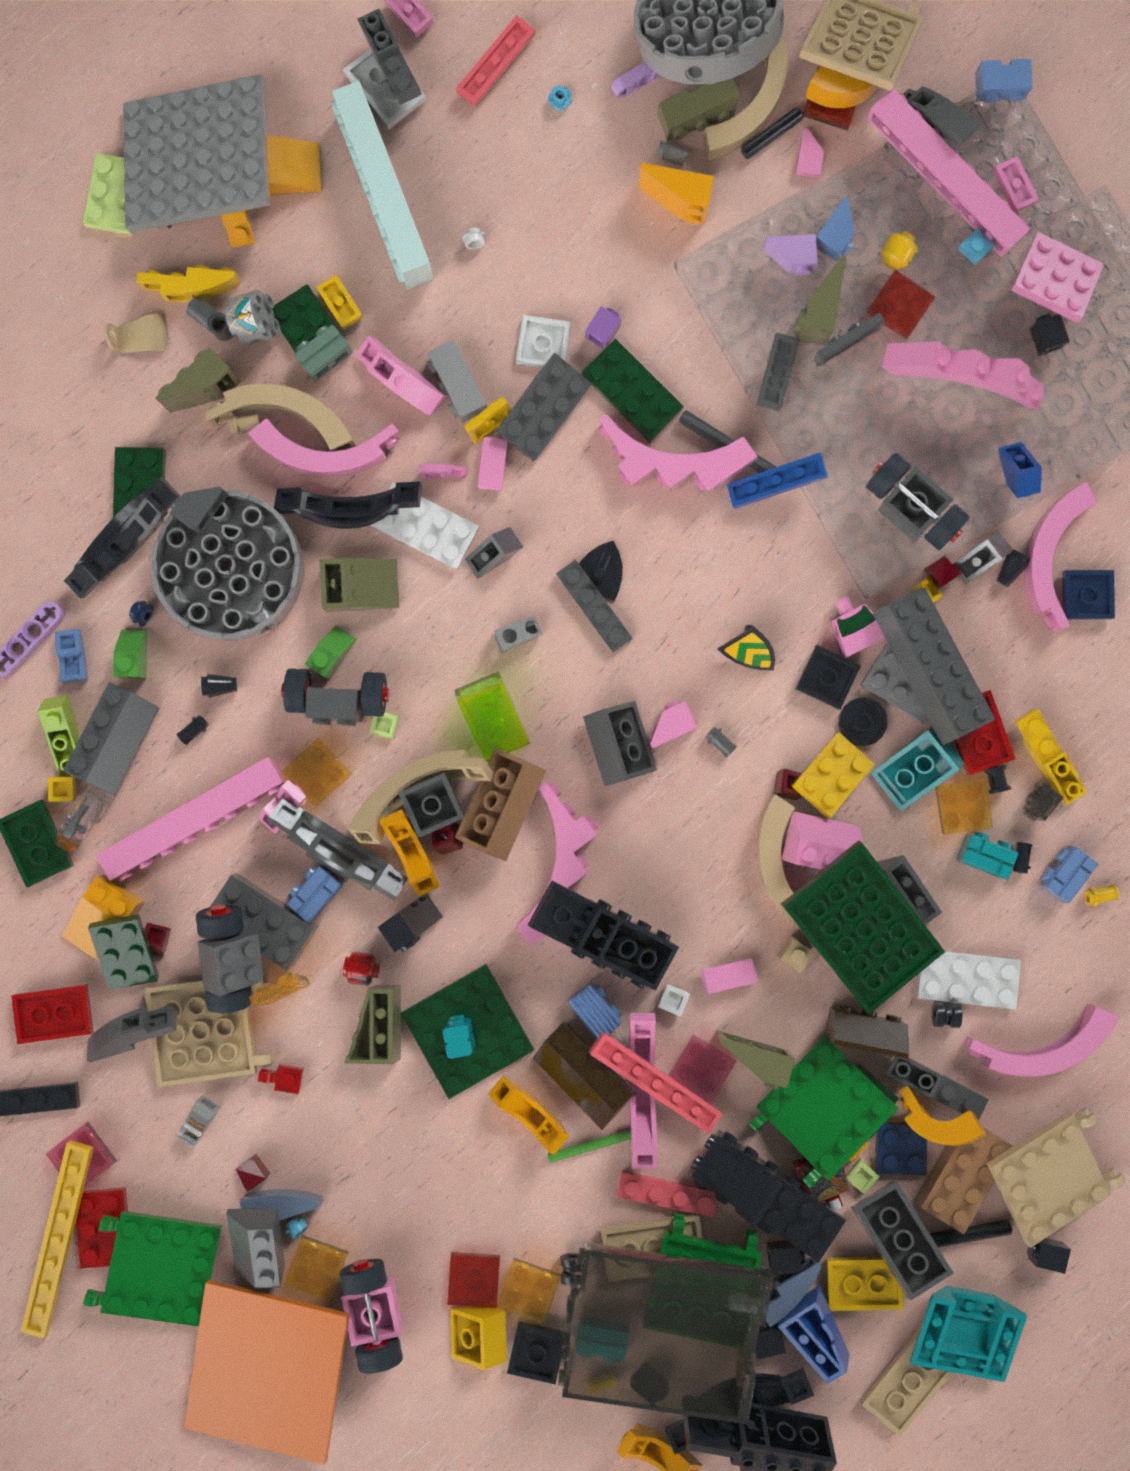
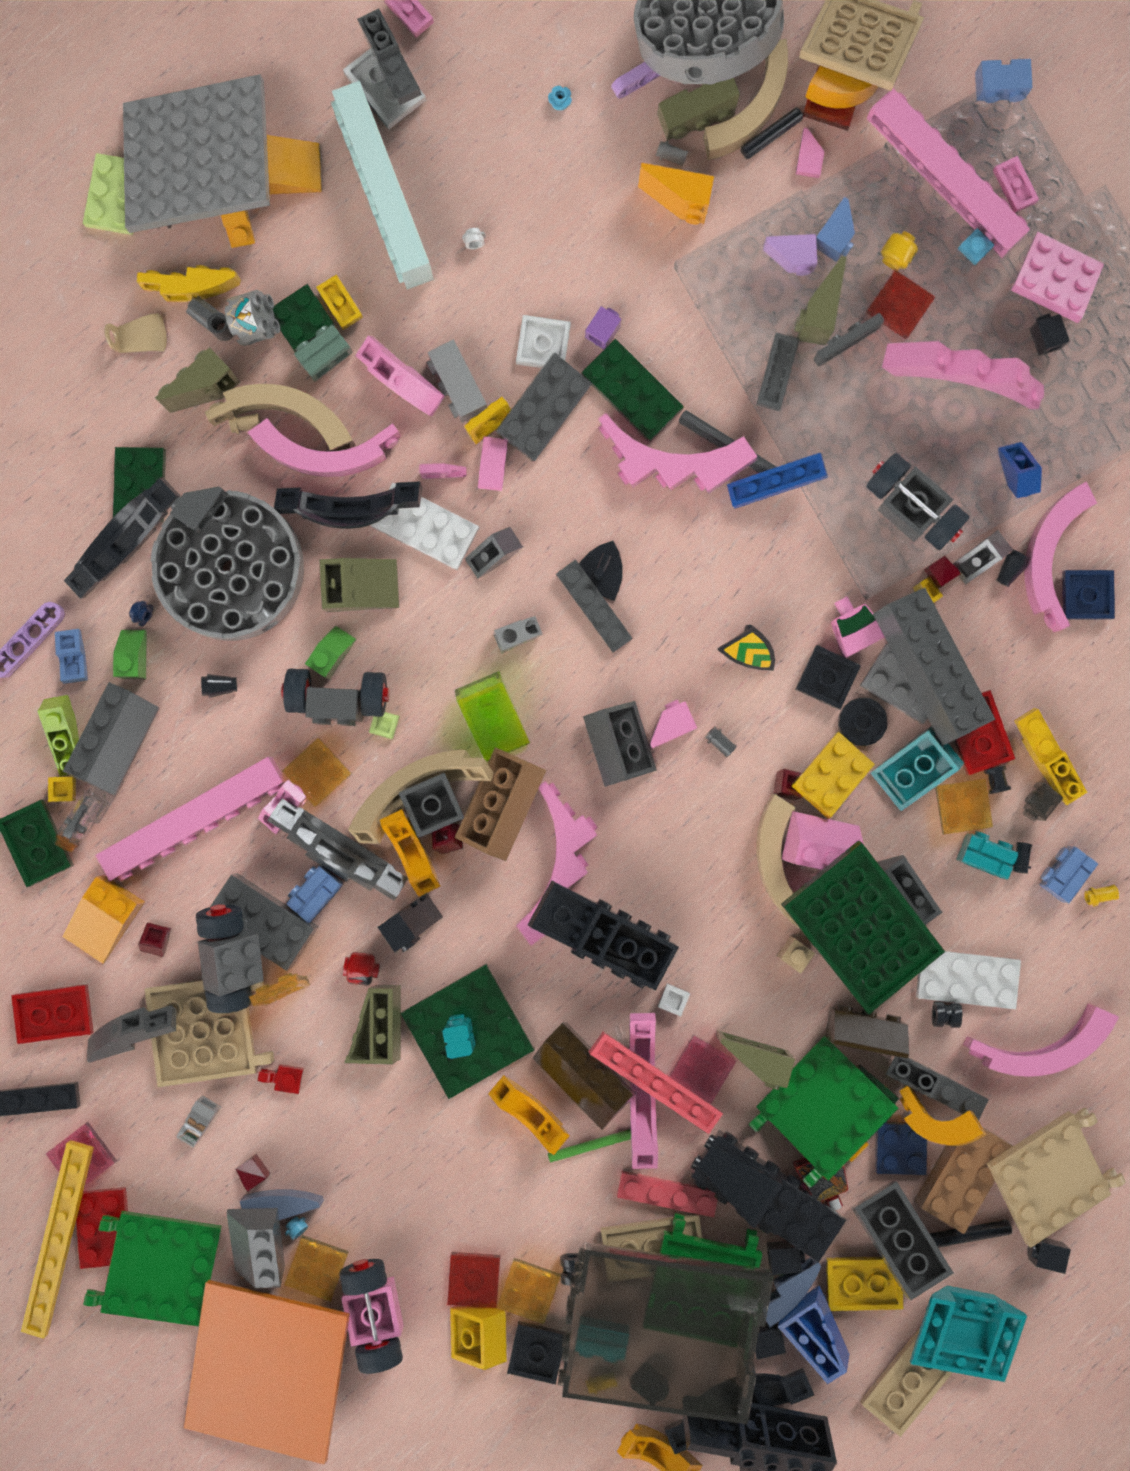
plate [88,914,159,990] -> none
black pin [176,715,209,745] -> none
coral plate [456,15,536,107] -> none
medium blue brick [568,982,622,1040] -> none
bright pink slope [701,958,758,994] -> none
yellowish green tile [846,1158,880,1195] -> none
dark grey slope [903,86,980,145] -> none

